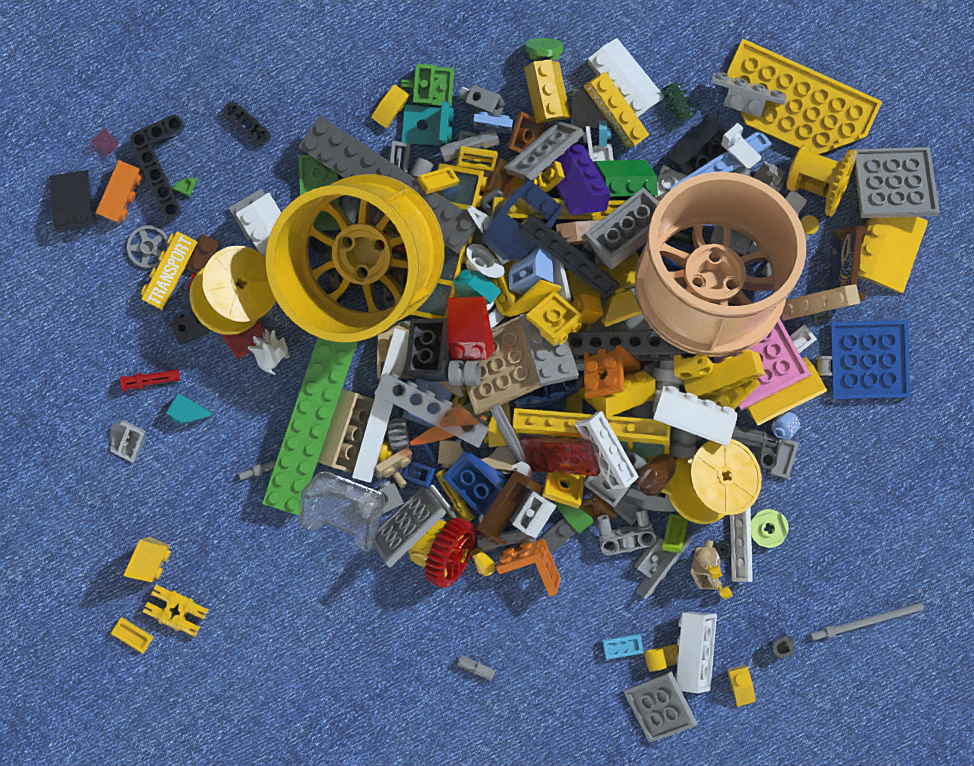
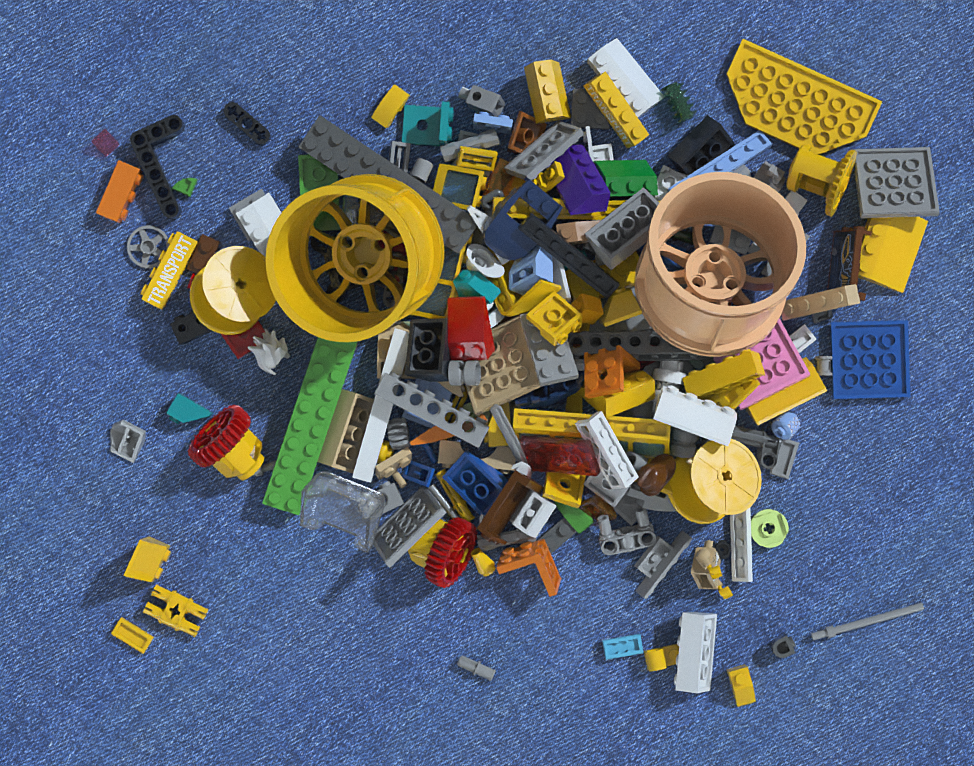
black slope [50,170,97,233] -> none
red pin [120,369,180,392] -> none
bright green plate [401,64,455,107] -> none
yellow tile [417,167,460,194] -> none
clear orange slope [440,402,479,427] -> none
bright green tile [525,38,563,60] -> none
medium azure plate [598,120,611,147] -> none
light grey plate [623,672,697,743] -> none
lime plate [662,514,688,554] -> none
yellow leg [673,354,713,380] -> none
light grey bracket [711,72,787,117] -> none
white bracket [721,123,761,170] -> none
yellow tile [800,215,819,235] -> none
none -> red piece [188,405,264,481]

